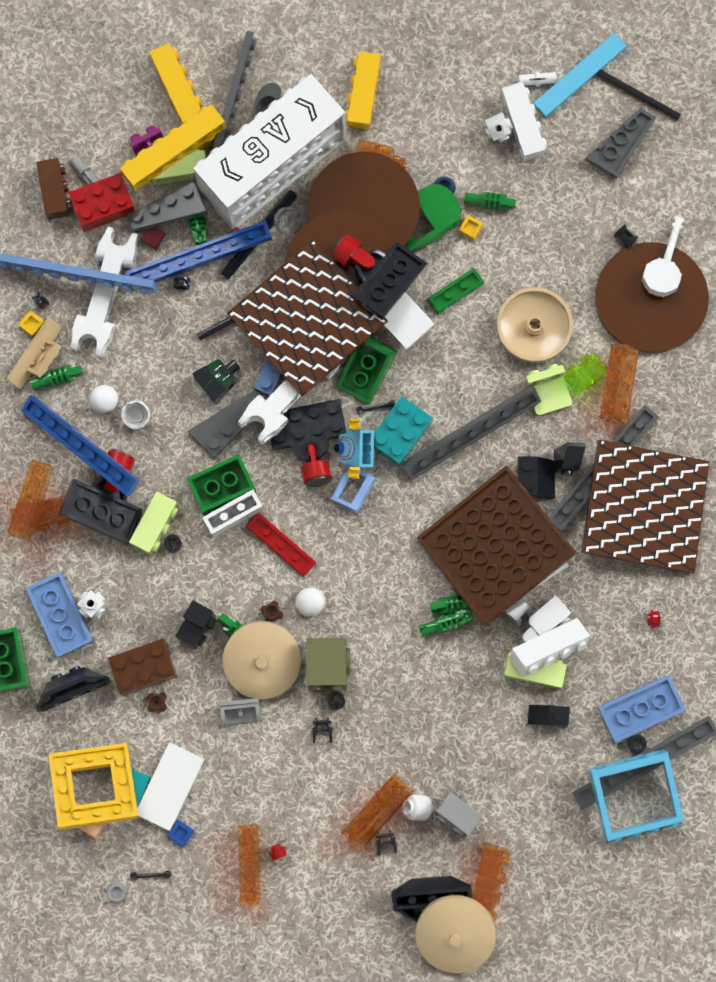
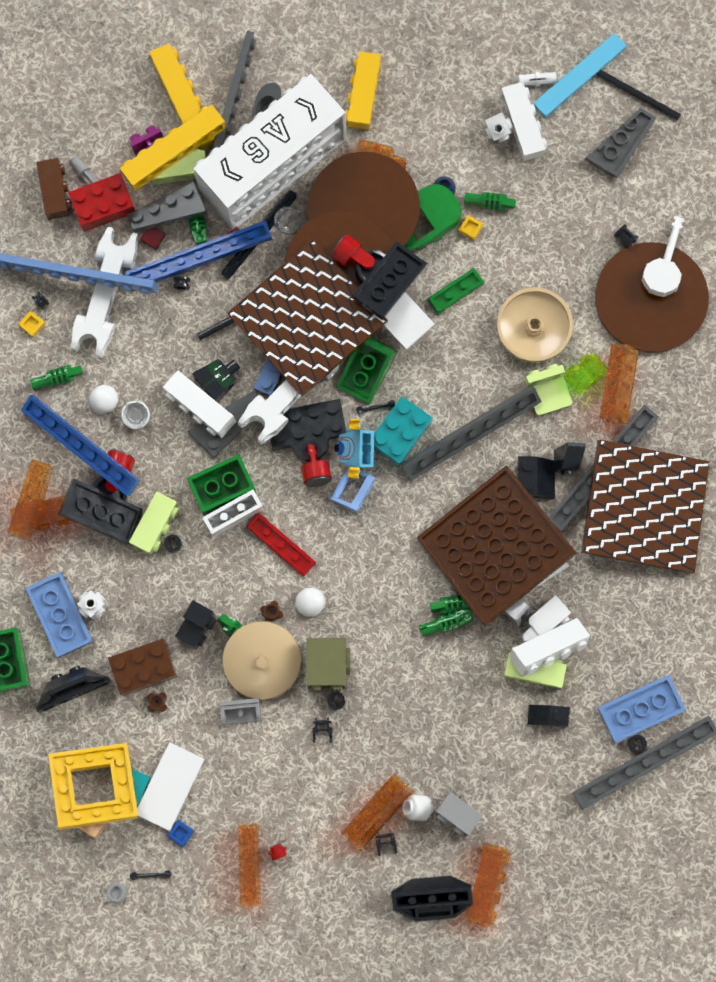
tan bracket [7,317,62,389] -> none
tan dish [416,895,496,973] -> none
medium azure window [588,749,684,842] -> none
red plate [647,610,661,629] -> none
none -> white brick [163,371,237,438]

